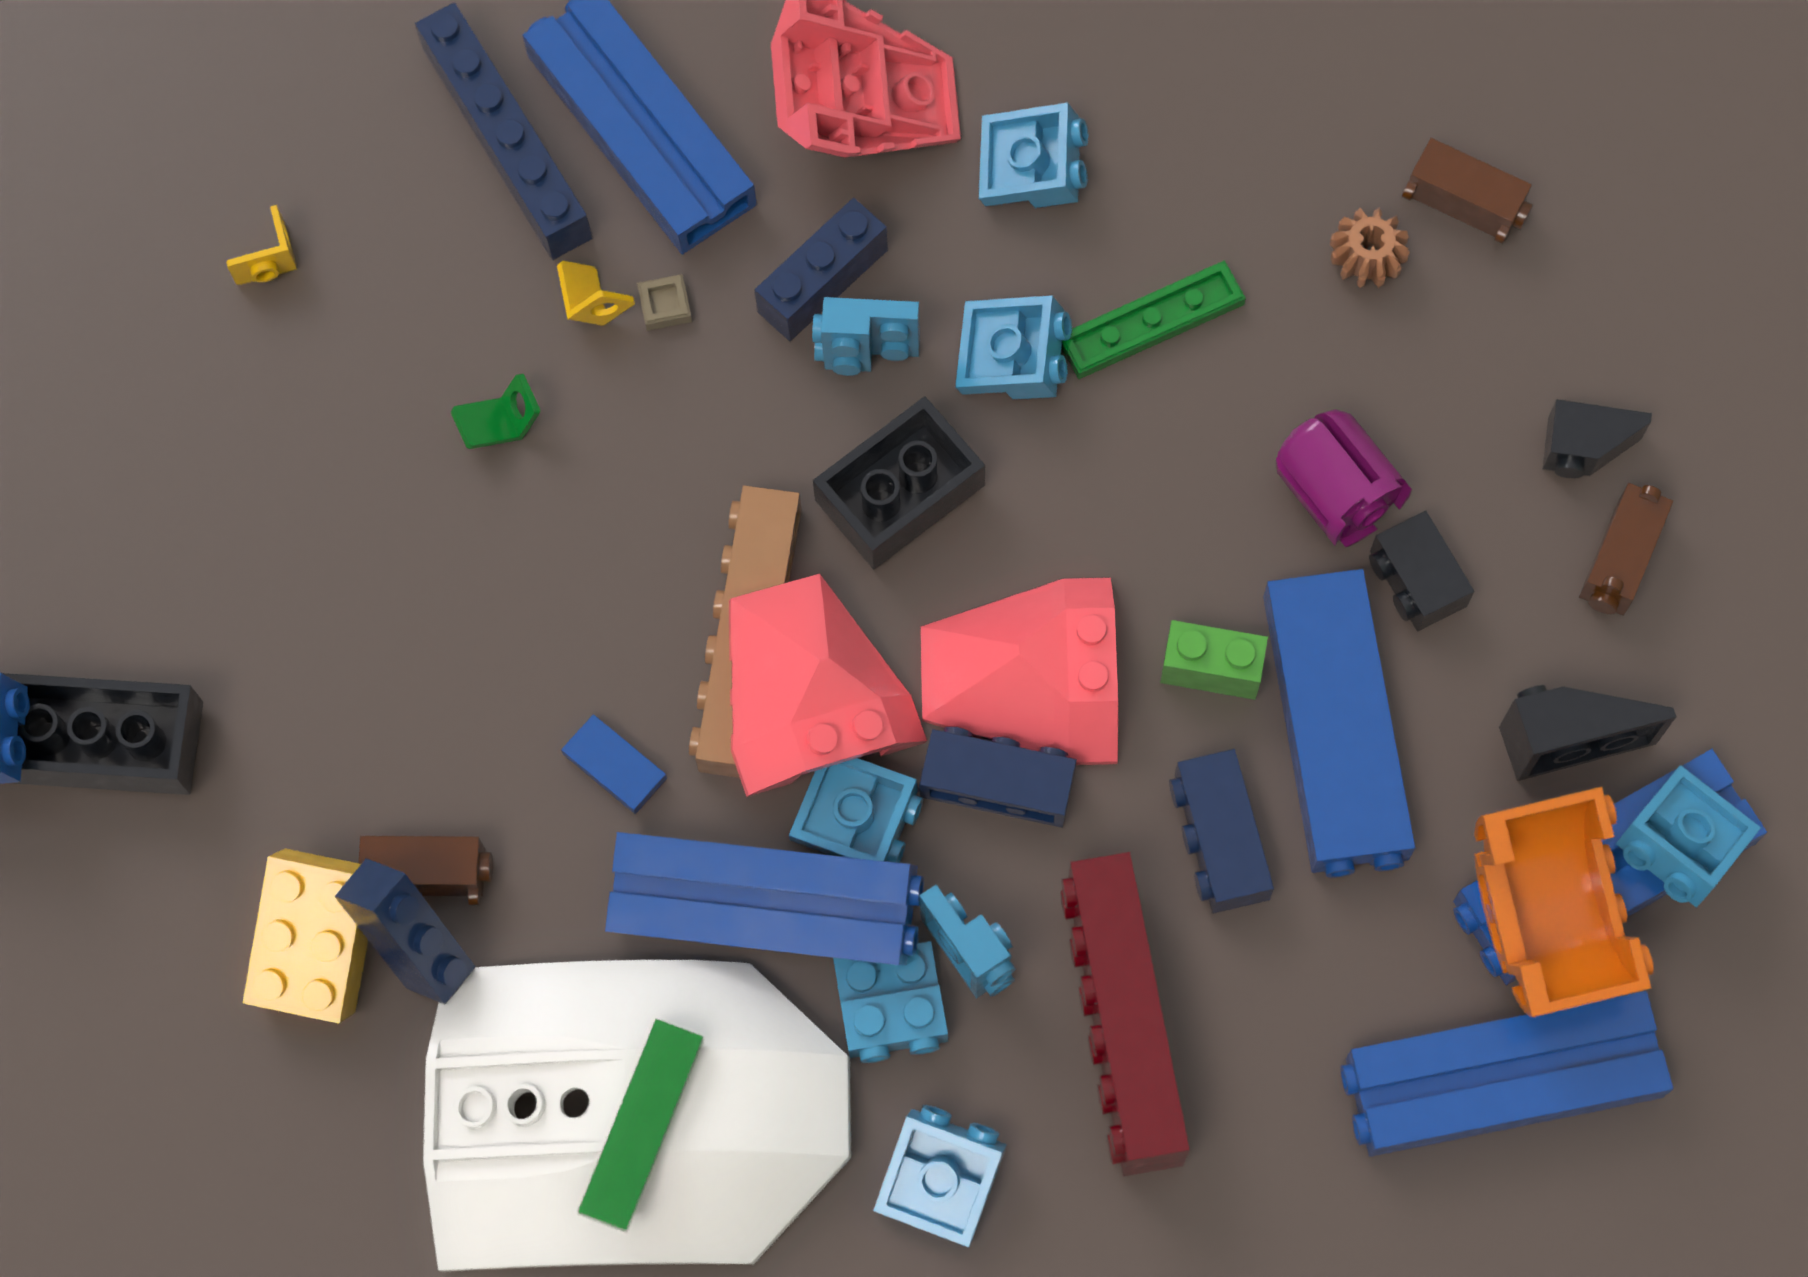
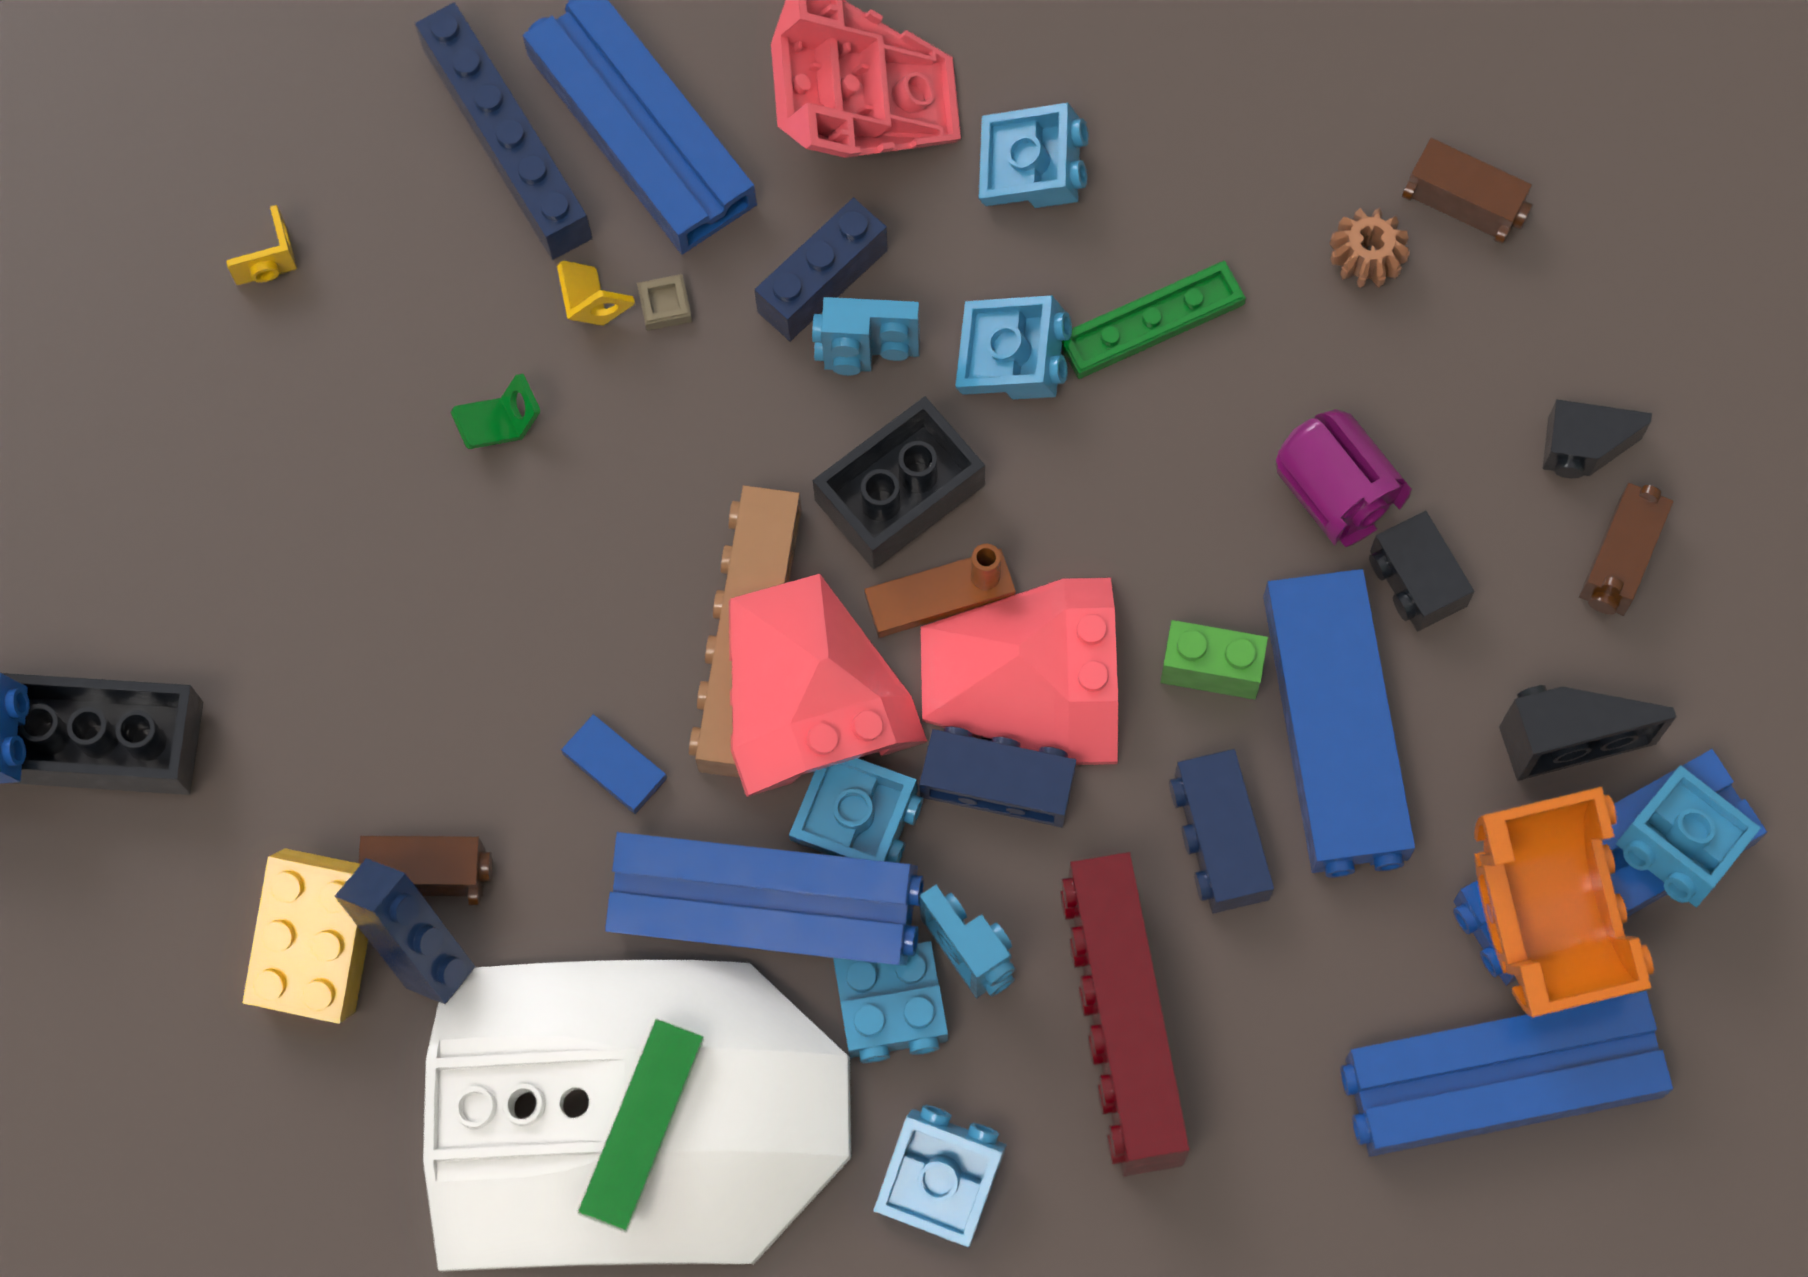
none -> dark orange piece [864,543,1016,638]

